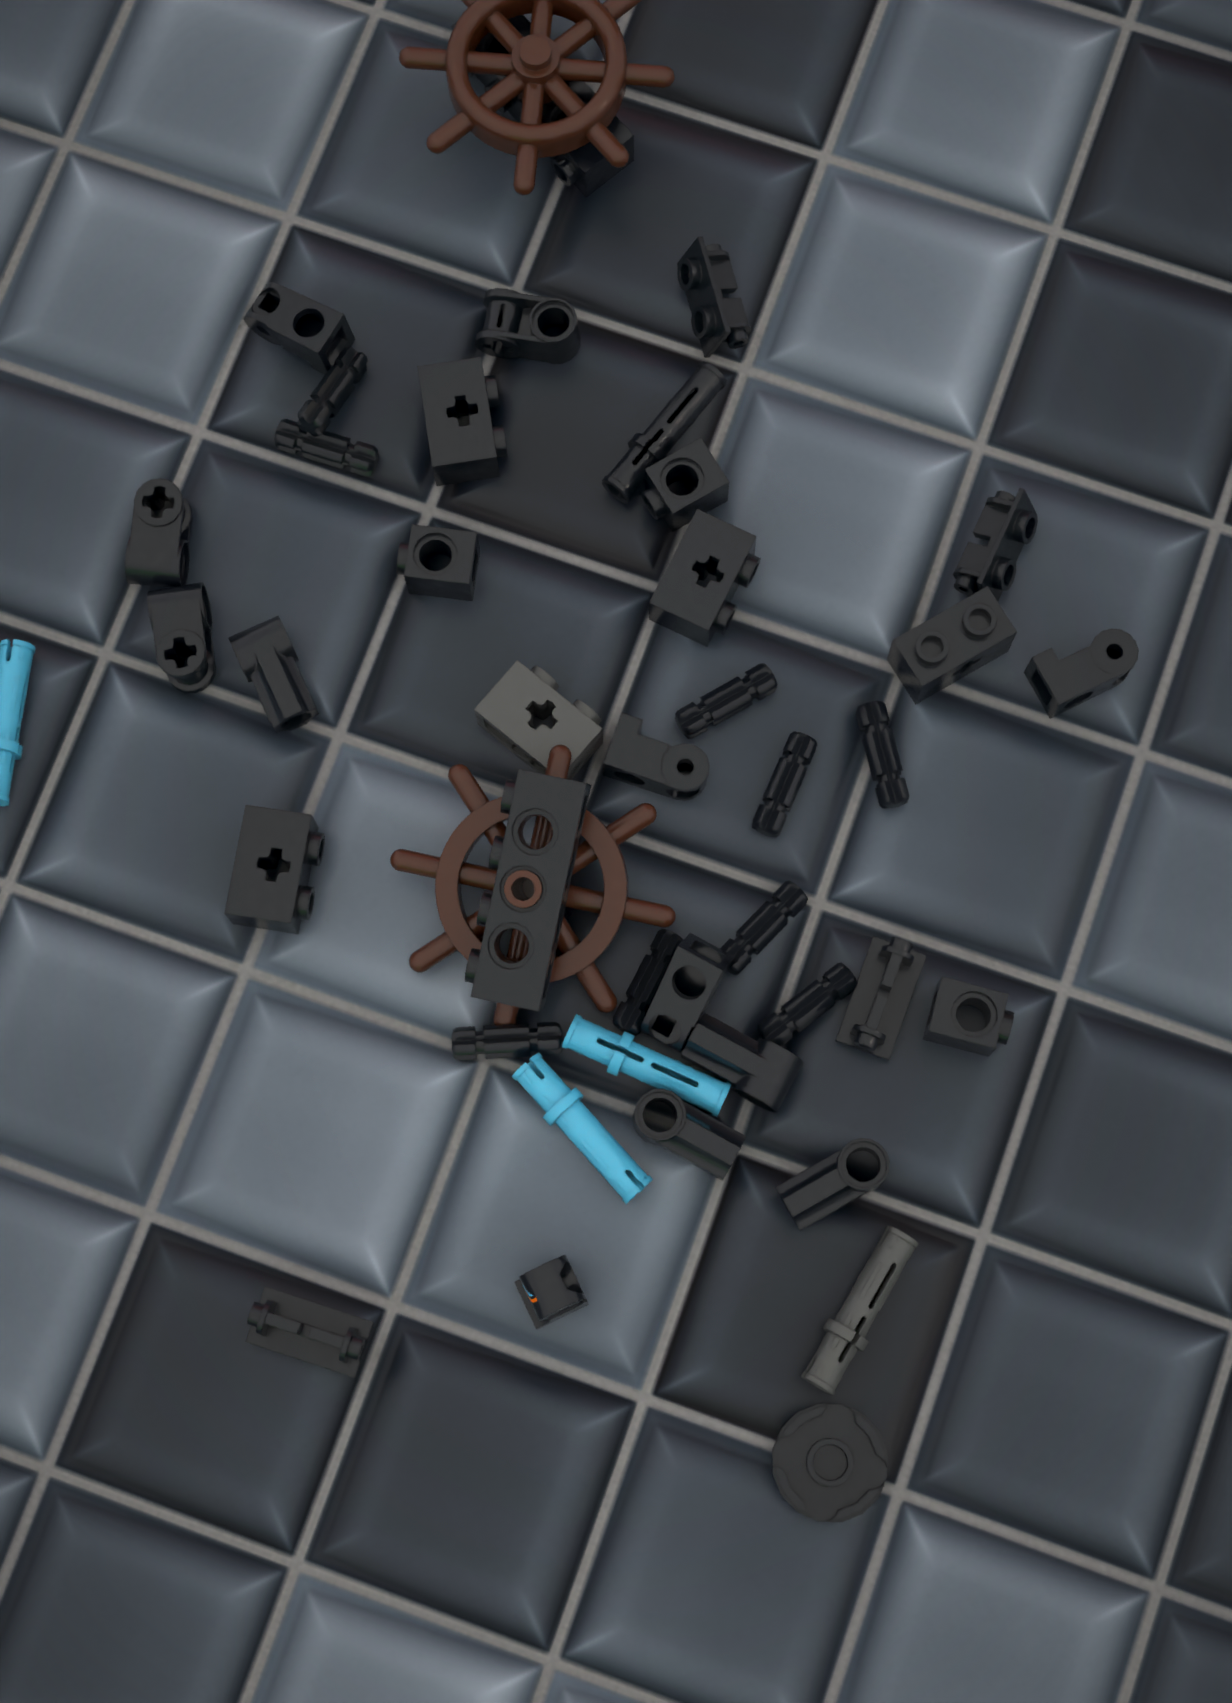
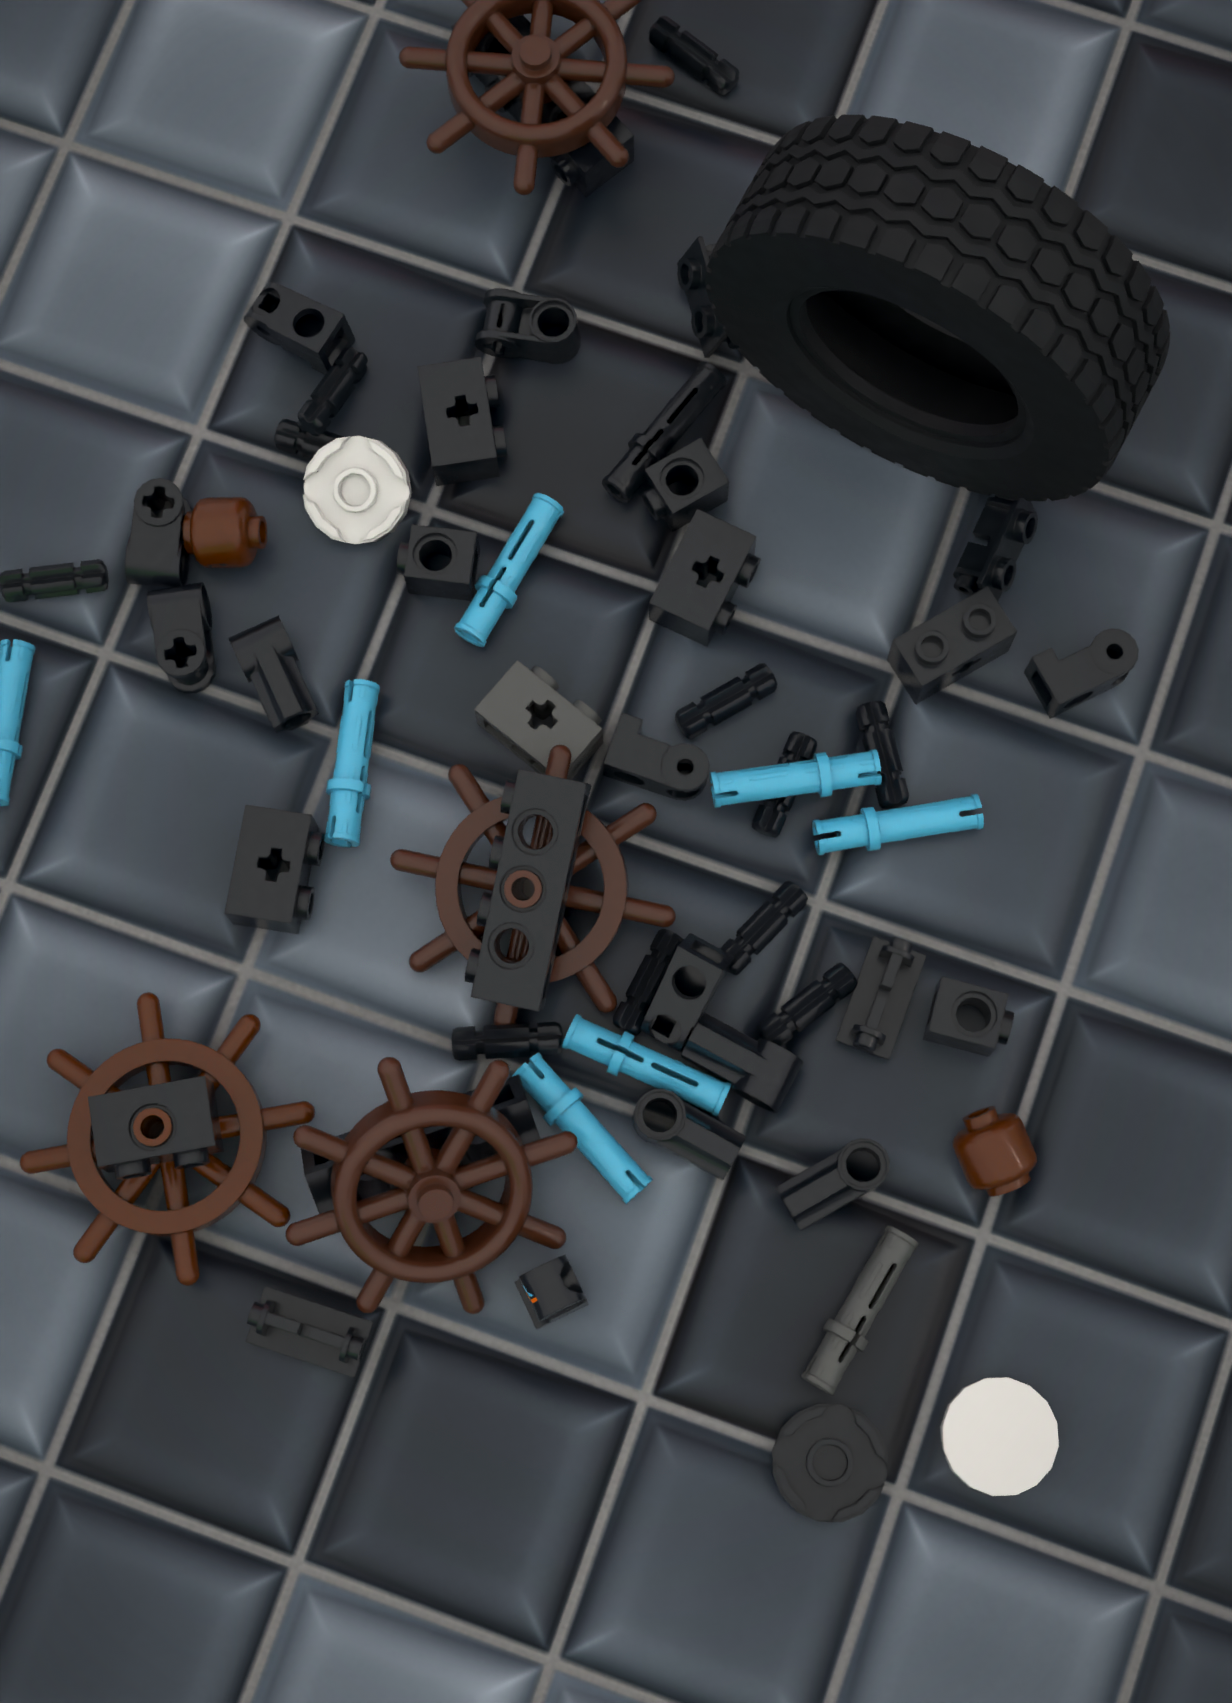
none -> black axle [0,559,109,603]
none -> reddish brown brick [20,992,315,1286]
none -> reddish brown head [183,497,267,568]
none -> reddish brown brick [286,1057,578,1314]
none -> white tile [303,436,412,544]
none -> medium azure pin [324,679,380,848]
none -> medium azure pin [454,493,564,647]
none -> black axle [649,16,739,96]
none -> black tyre [705,115,1171,501]
none -> medium azure pin [710,749,882,808]
none -> medium azure pin [812,794,984,855]
none -> white tile [940,1377,1059,1496]
none -> reddish brown head [952,1106,1037,1197]

